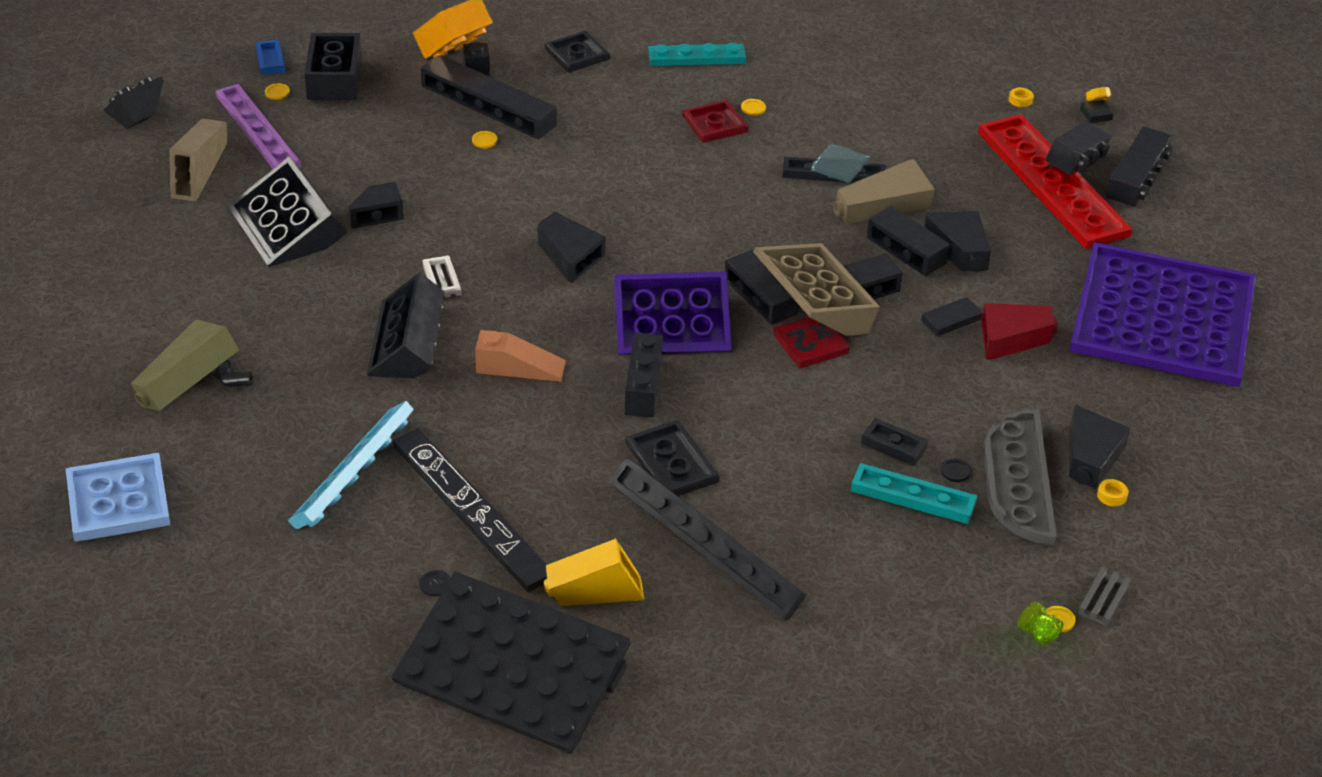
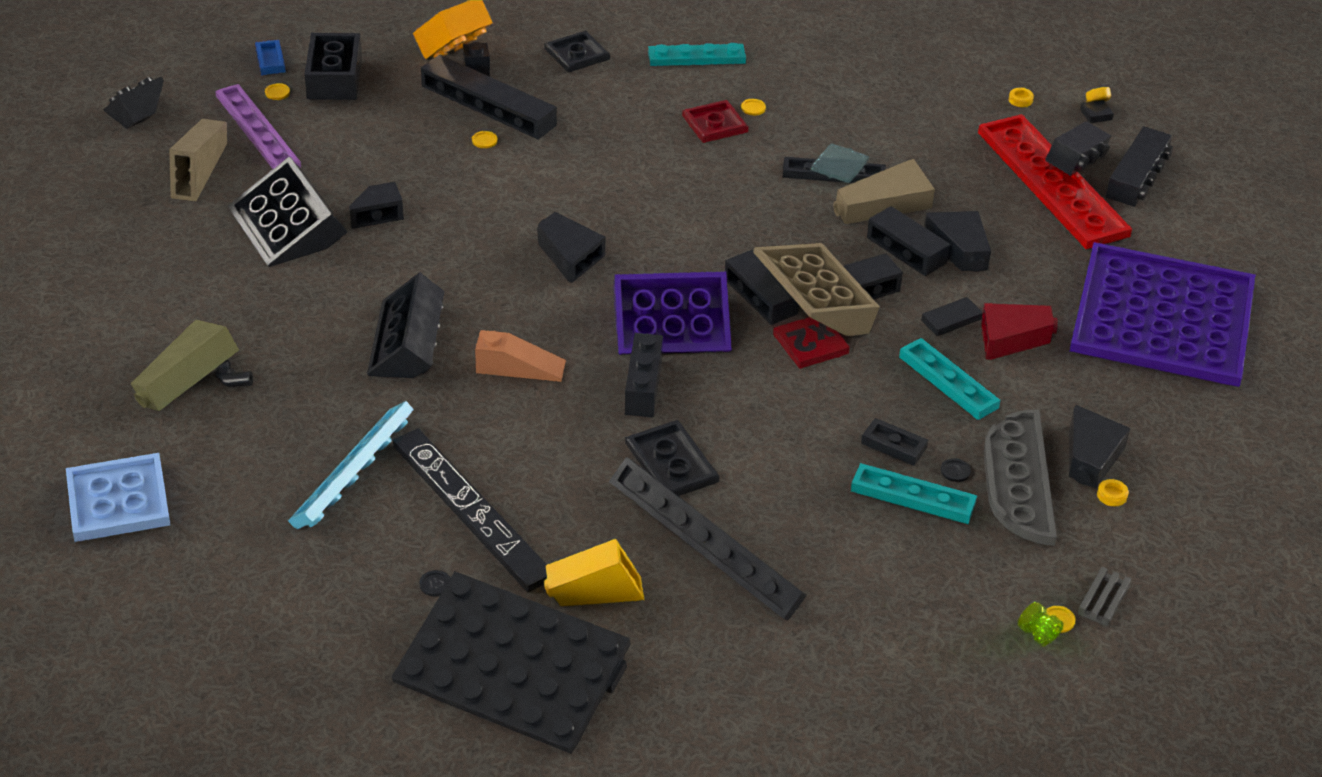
white tile [422,256,462,298] -> none
none -> teal plate [899,338,1000,420]

